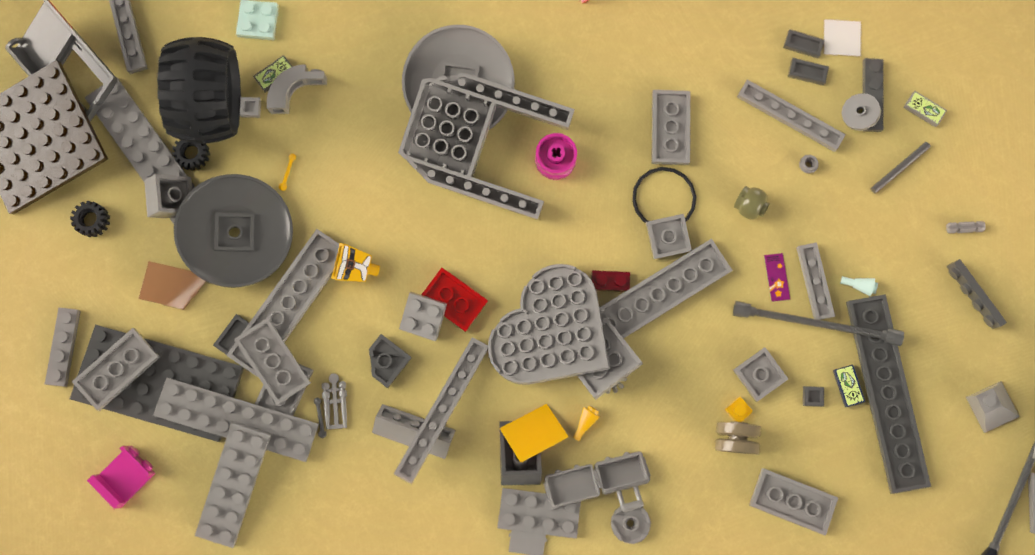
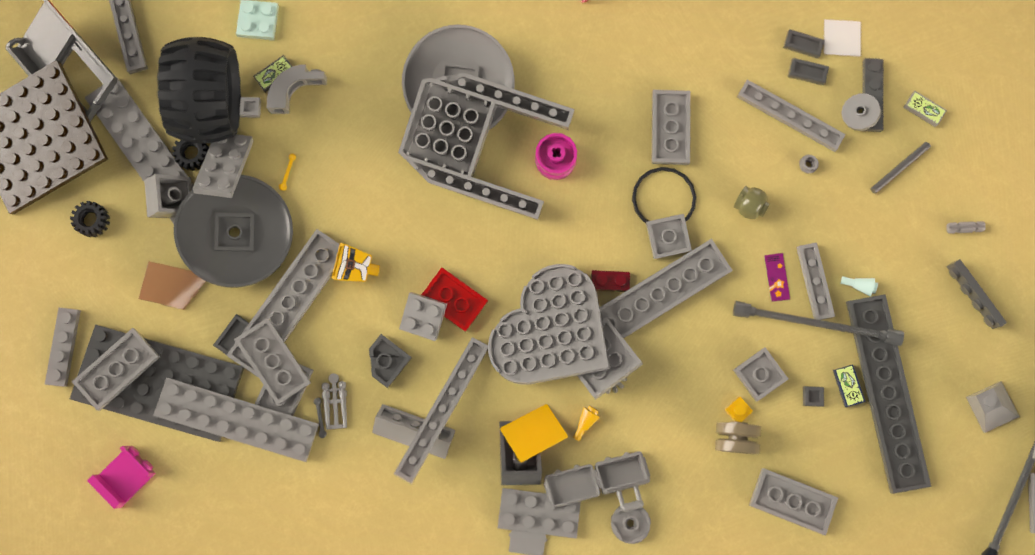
light grey plate [195,421,271,548] -> none
none -> light grey plate [193,134,253,198]

